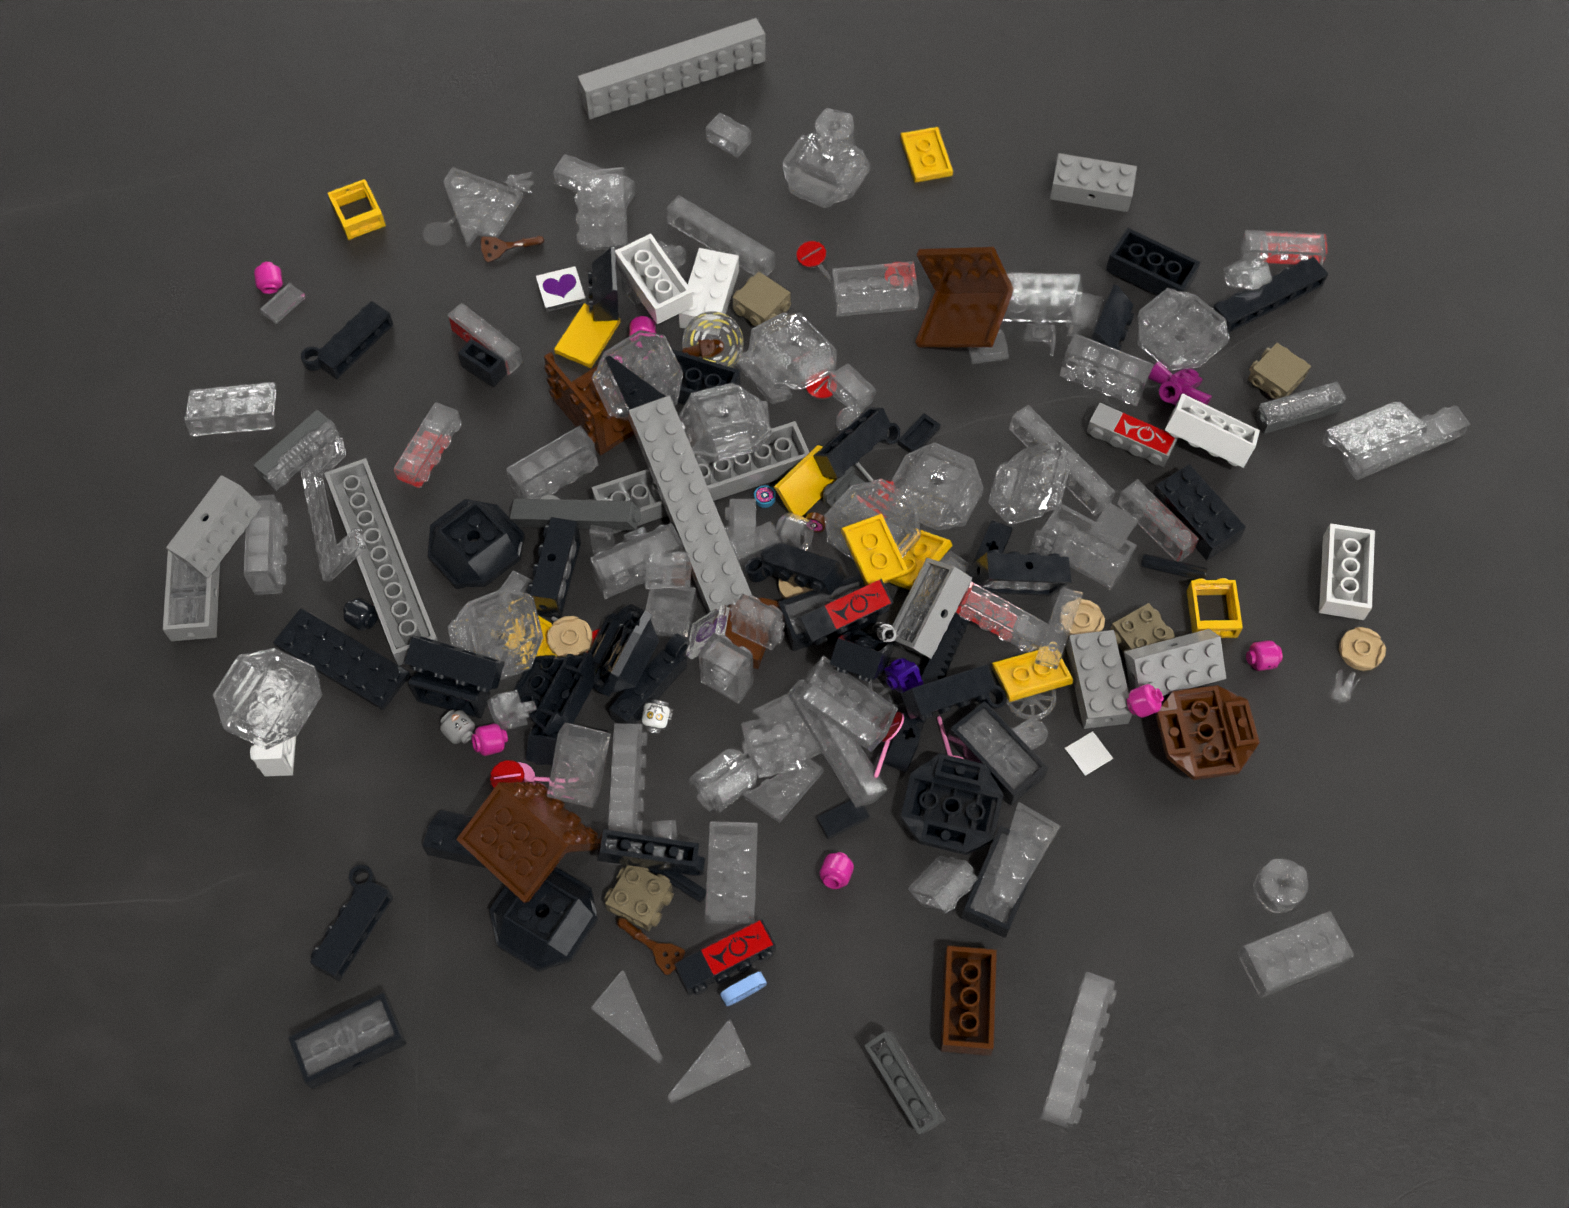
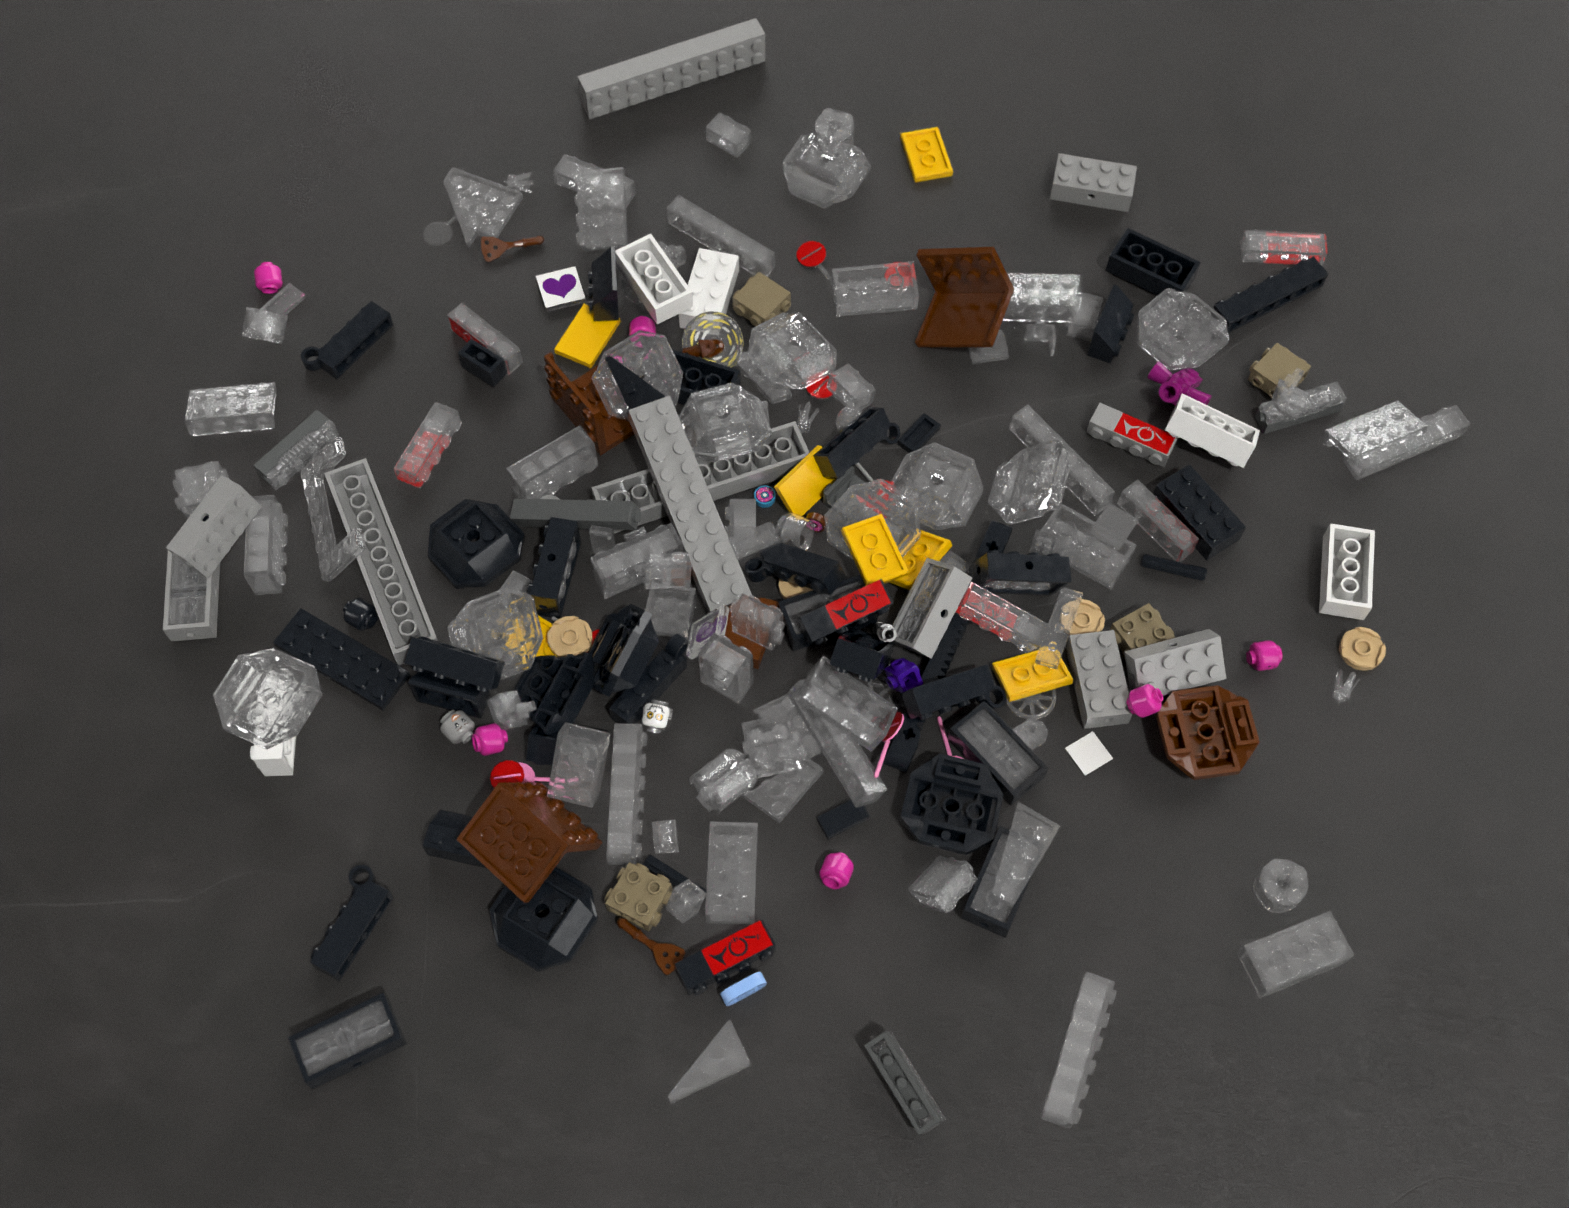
yellow window [328,179,386,240] -> none
clear wing [591,971,663,1064] -> none
black hinge [597,829,705,876] -> none
reddish brown brick [940,946,997,1056] -> none
clear brick [1059,333,1154,406] -> none
yellow window [1187,578,1243,638] -> none
clear brick [1223,259,1272,291] -> none
none -> clear brick [173,461,229,517]
none -> clear brick [241,307,289,344]
none -> clear brick [665,879,706,923]
none -> clear piece [796,402,819,433]
none -> clear brick [1272,368,1311,421]

